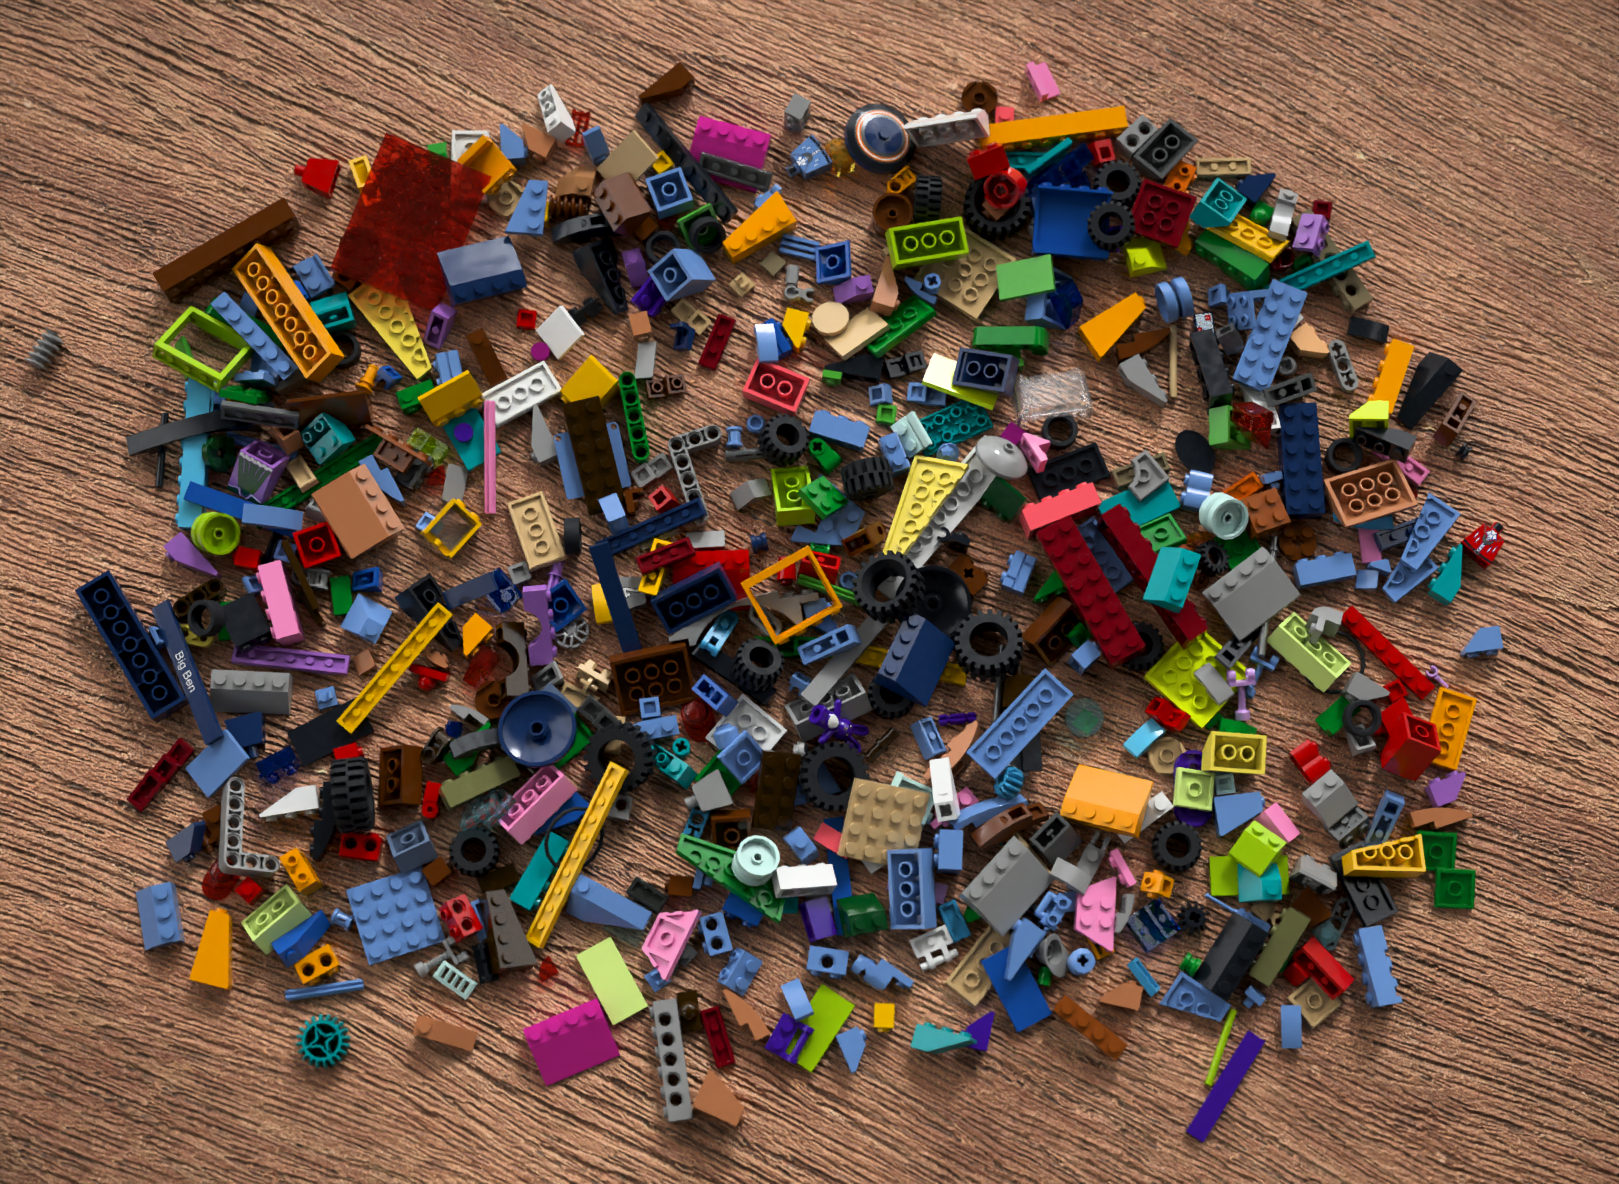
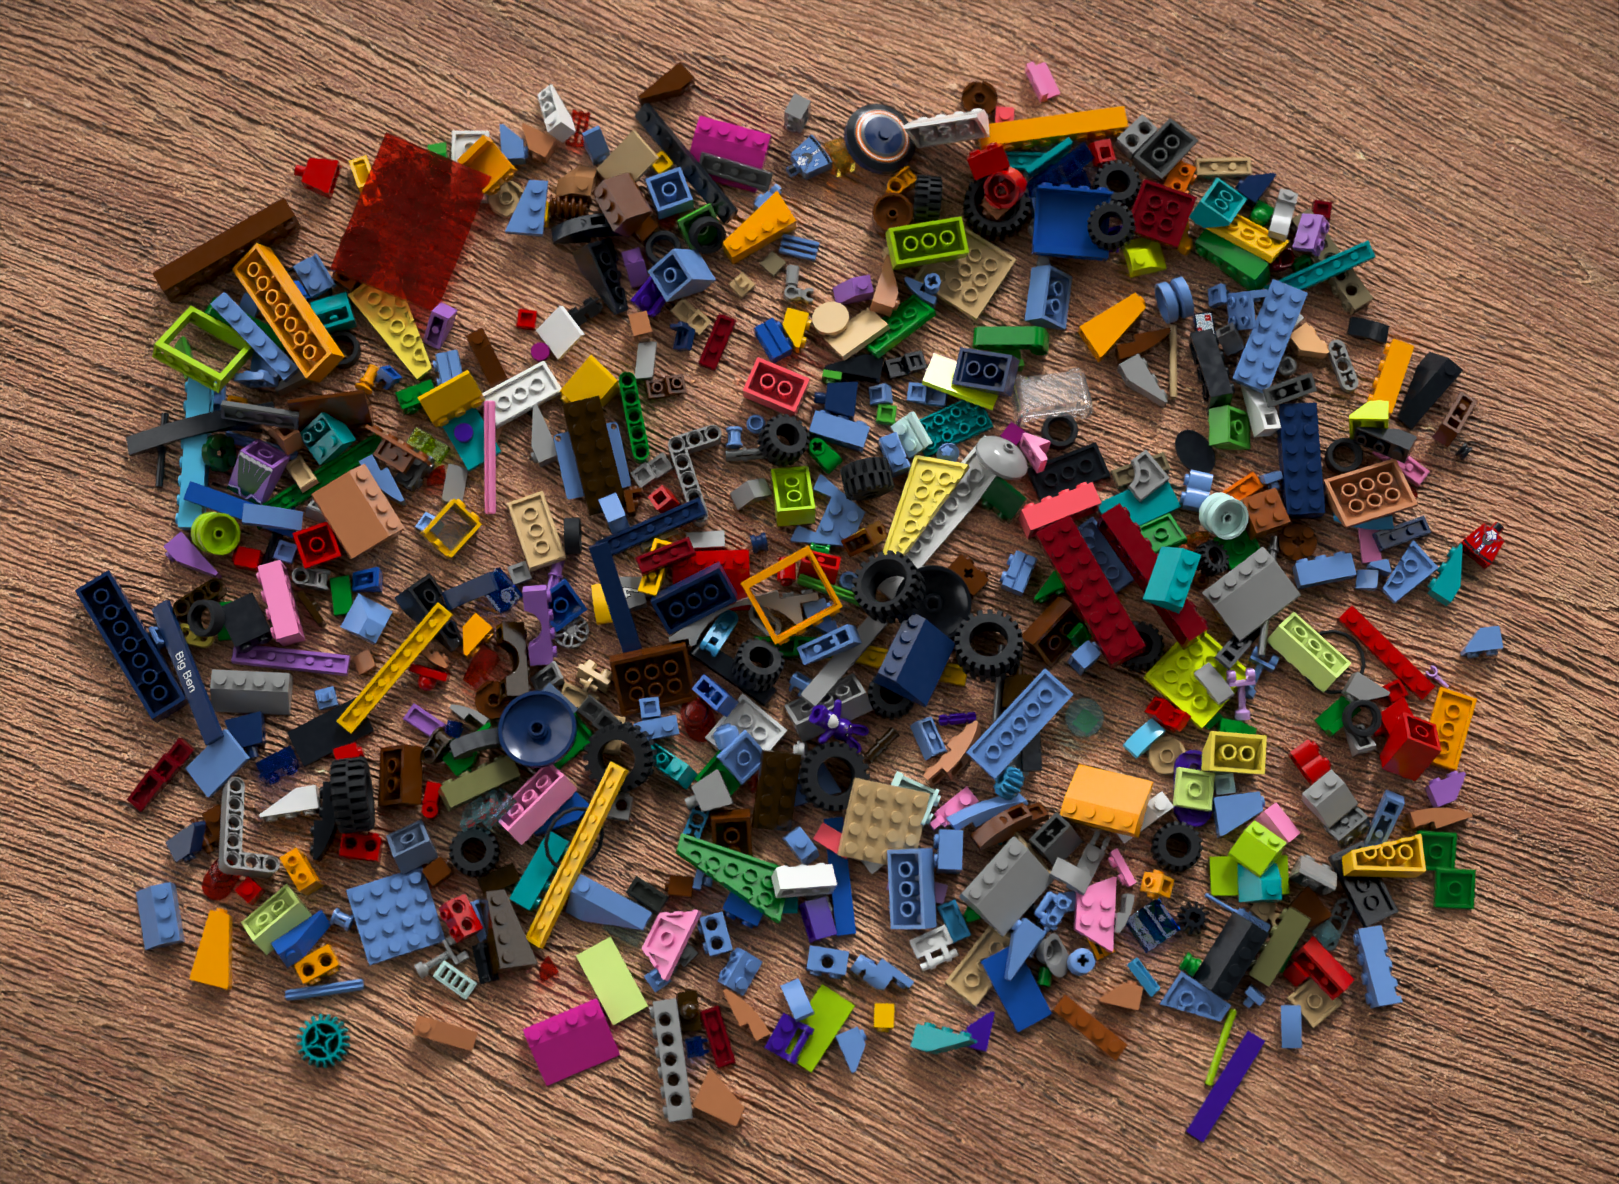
light grey piece [24,328,64,370] -> none
green plate [219,385,272,404] -> none
medium blue slope [242,575,264,597] -> none
dark brown tile [281,539,322,614] -> none
dark blue slope [437,236,527,308] -> none
teal bush [672,738,690,758] -> none
light aqua wheel [732,835,780,886] -> none
medium blue slope [754,324,778,364] -> none
green plate [797,476,849,520] -> none
blue slope [815,240,852,285] -> none
dark green slope [836,893,888,938] -> none
white slope [929,757,960,822] -> none
black plate [936,527,971,555] -> none
bright green tile [996,254,1056,302] -> none
clear blue slope [1049,279,1084,329] -> none
clear red slope [1231,401,1273,449] -> none
light grey brick [1305,607,1343,645] -> none
medium blue wing [1400,493,1461,573] -> none
none -> medium lavender tile [403,703,446,737]
none -> clear blue tile [685,1036,709,1059]
none -> dark blue torso [814,382,858,422]

